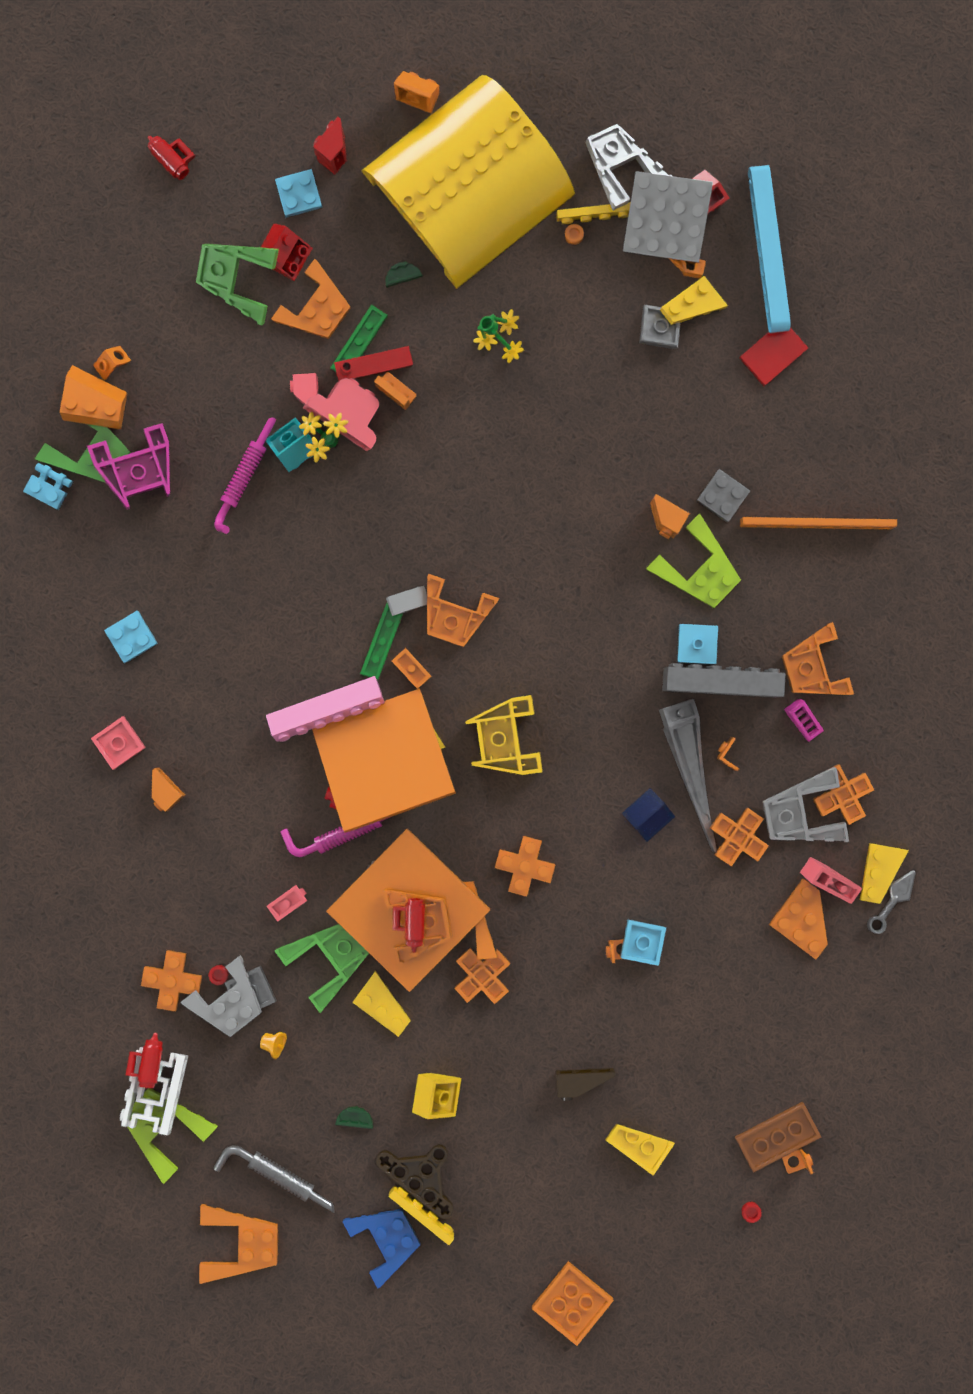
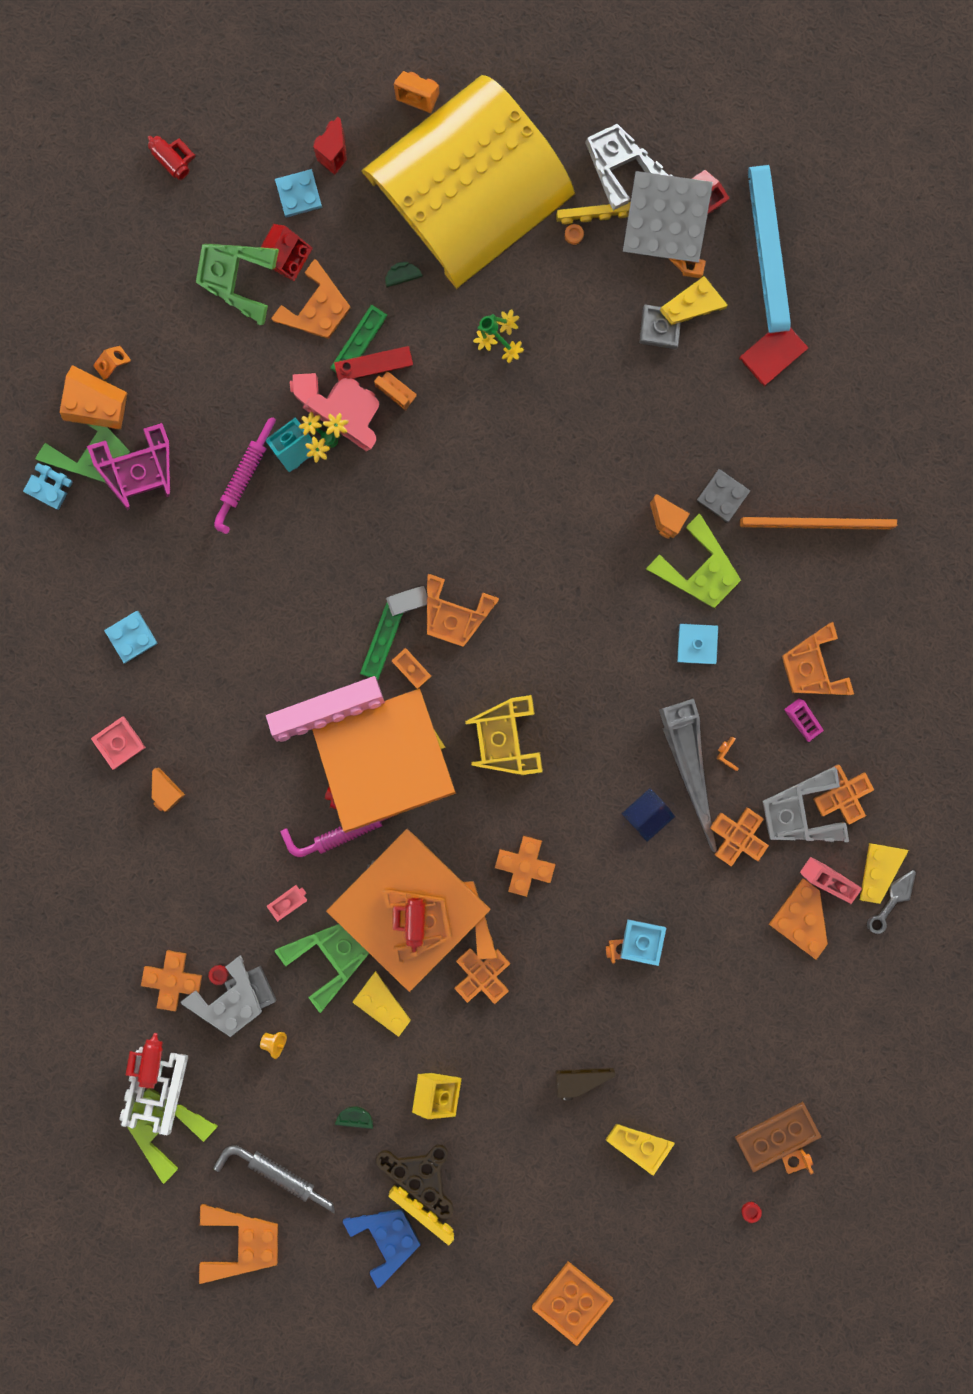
flat silver brick [662,663,785,697] -> none

